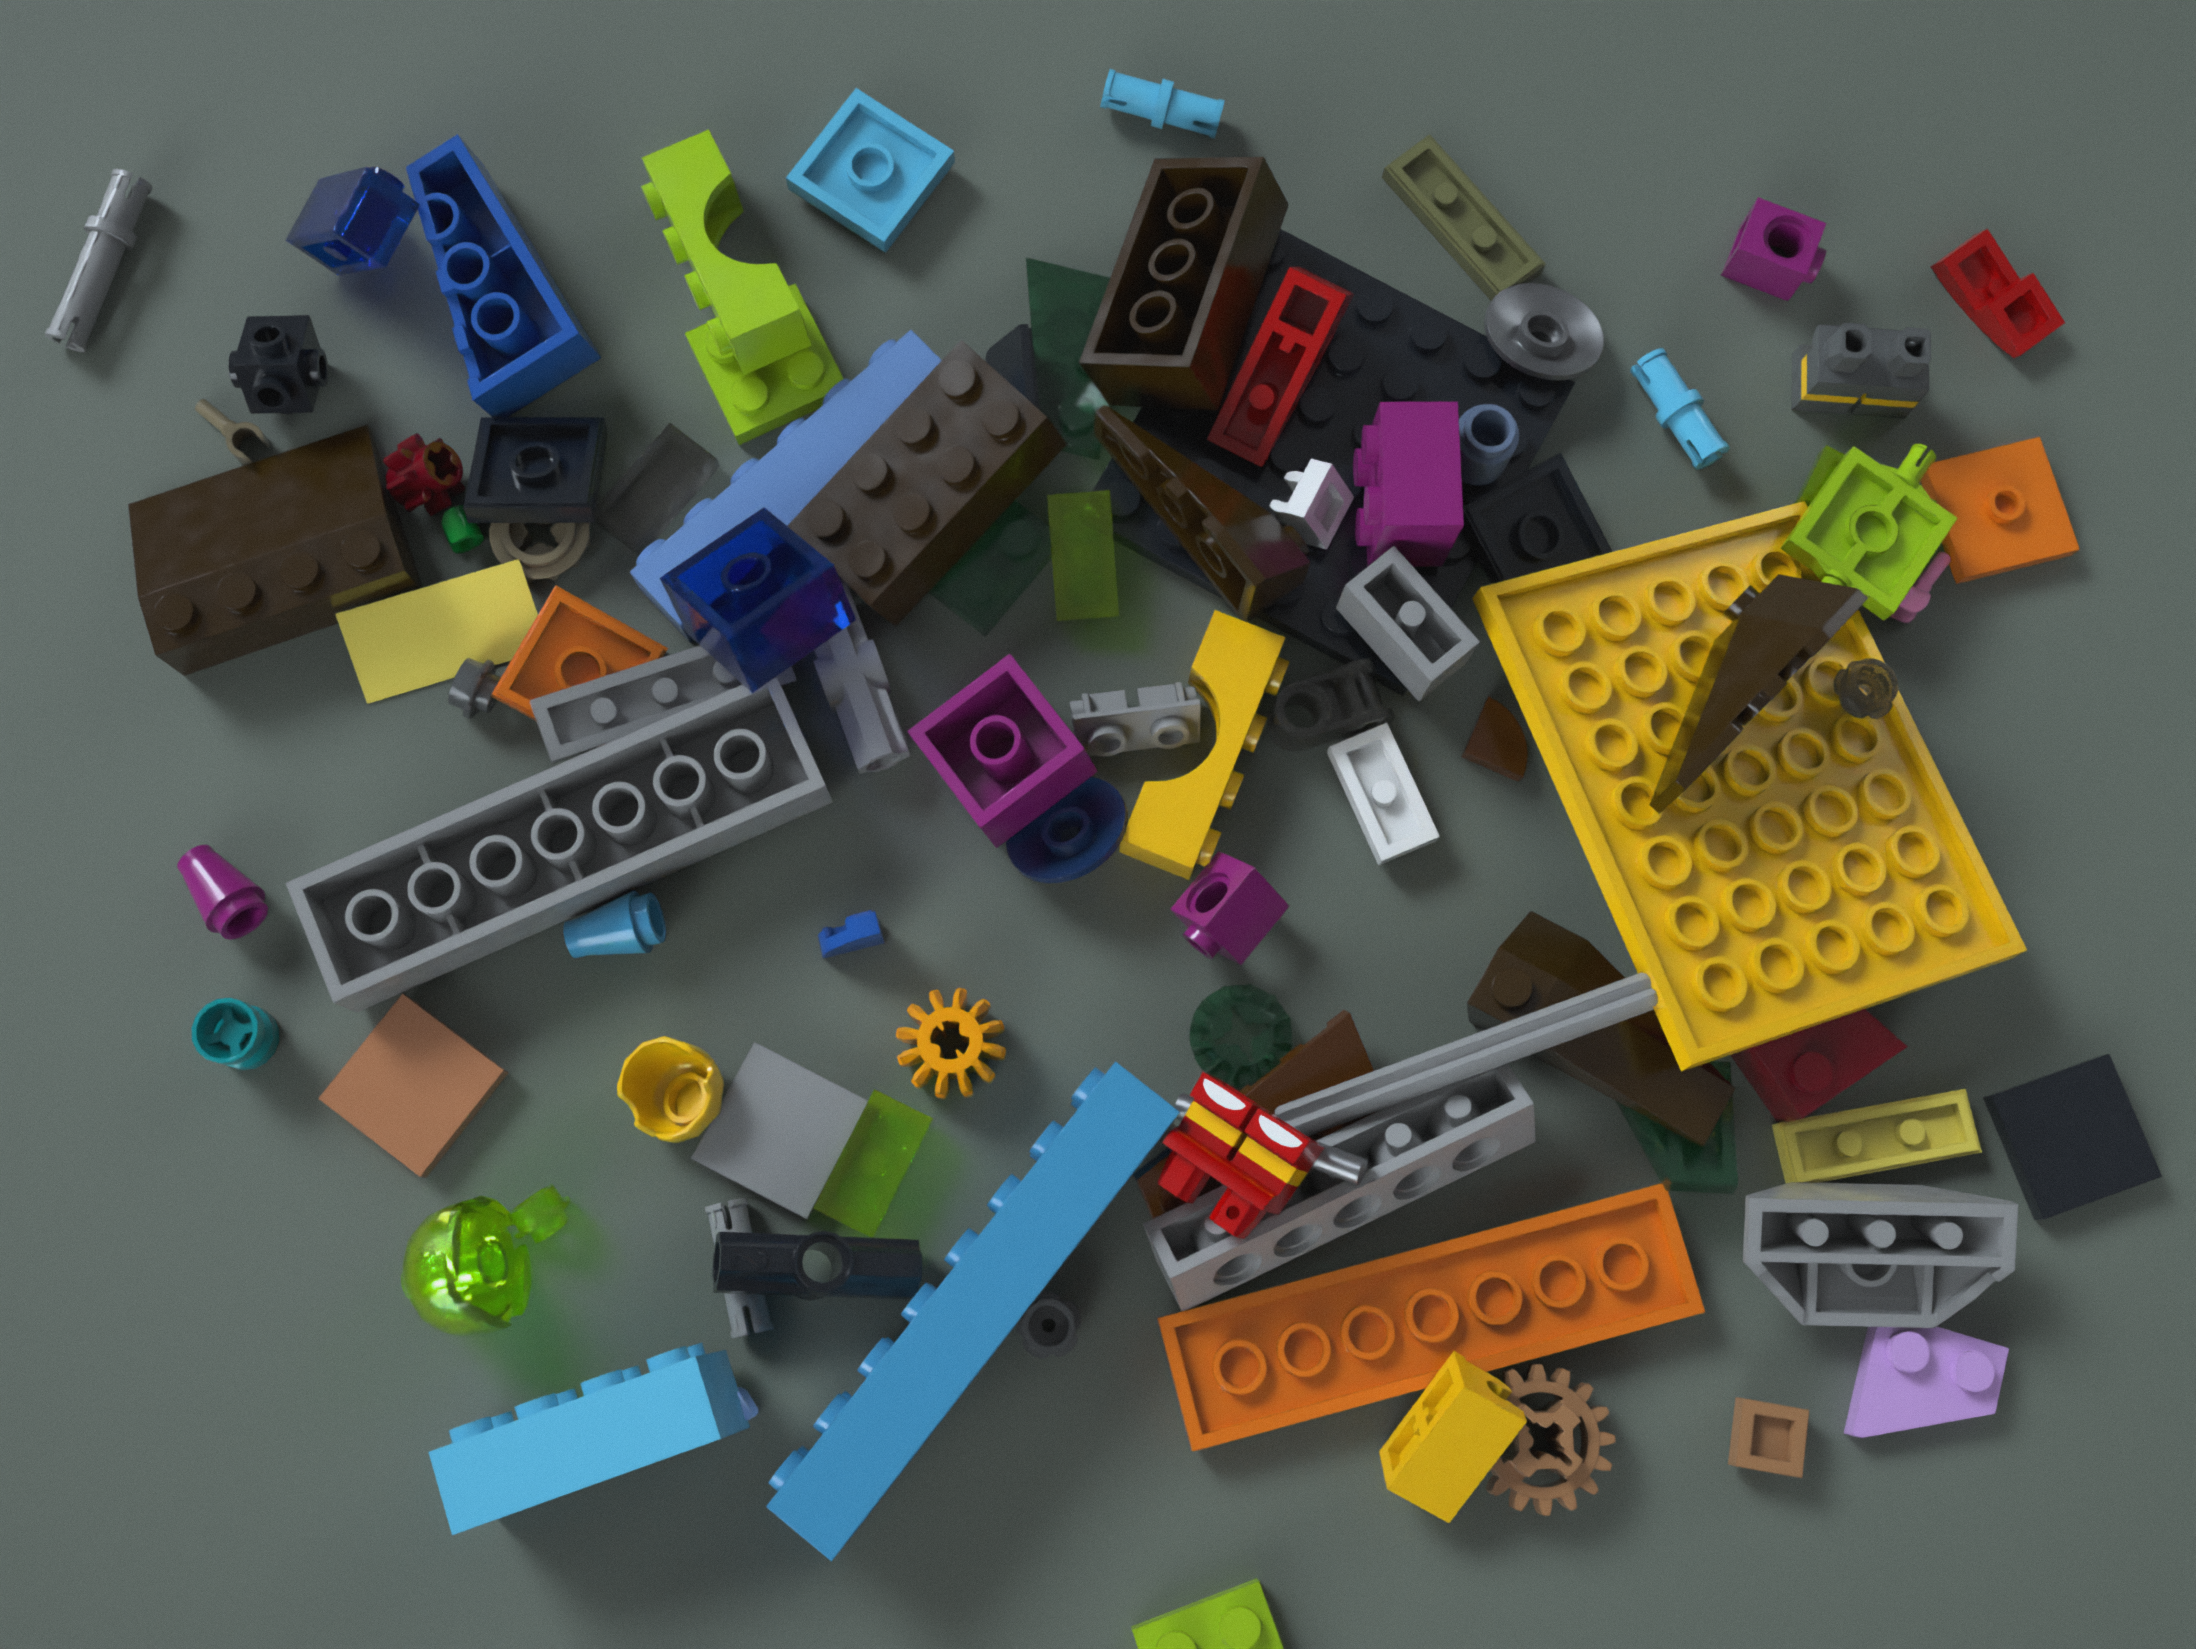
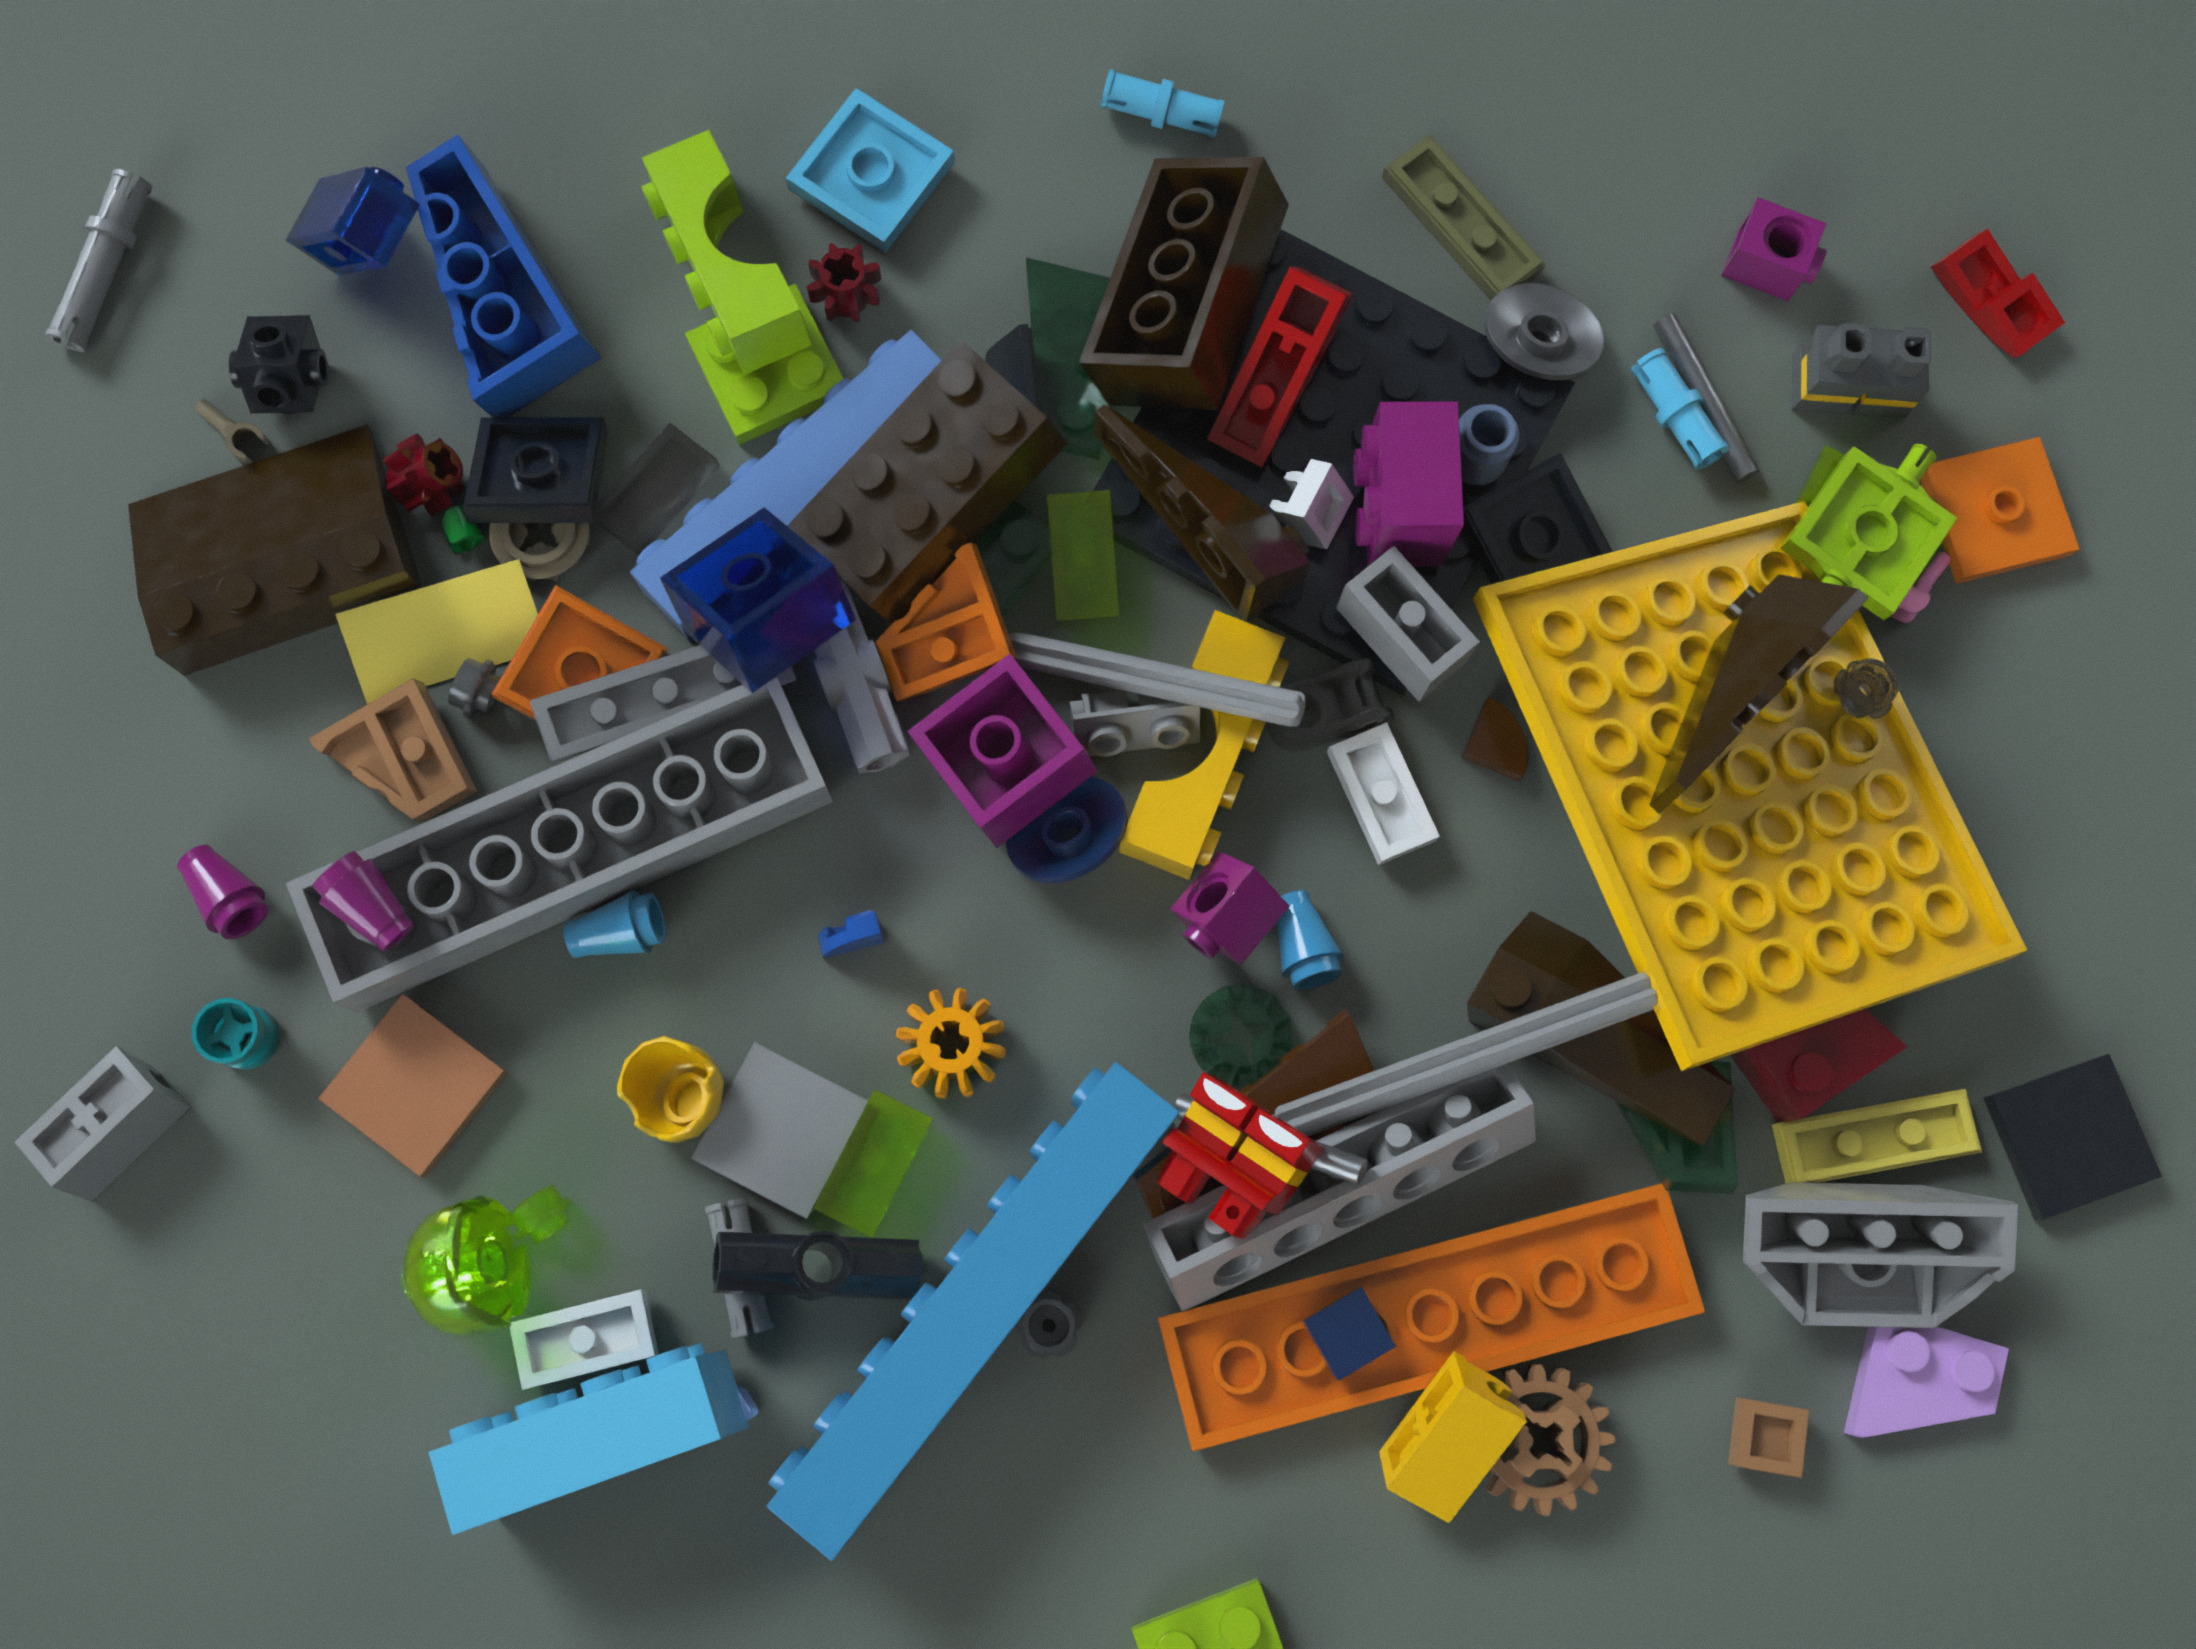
none -> light grey hinge [15,1046,191,1201]
none -> medium nougat wing [309,678,478,822]
none -> magenta cone [313,851,415,952]
none -> white plate [509,1289,659,1390]
none -> dark red gear [806,243,882,323]
none -> orange wing [875,542,1017,702]
none -> light grey axle [1009,632,1306,727]
none -> dark azure cone [1277,890,1344,990]
none -> dark blue tile [1301,1287,1396,1381]
none -> flat silver bar [1653,314,1760,482]

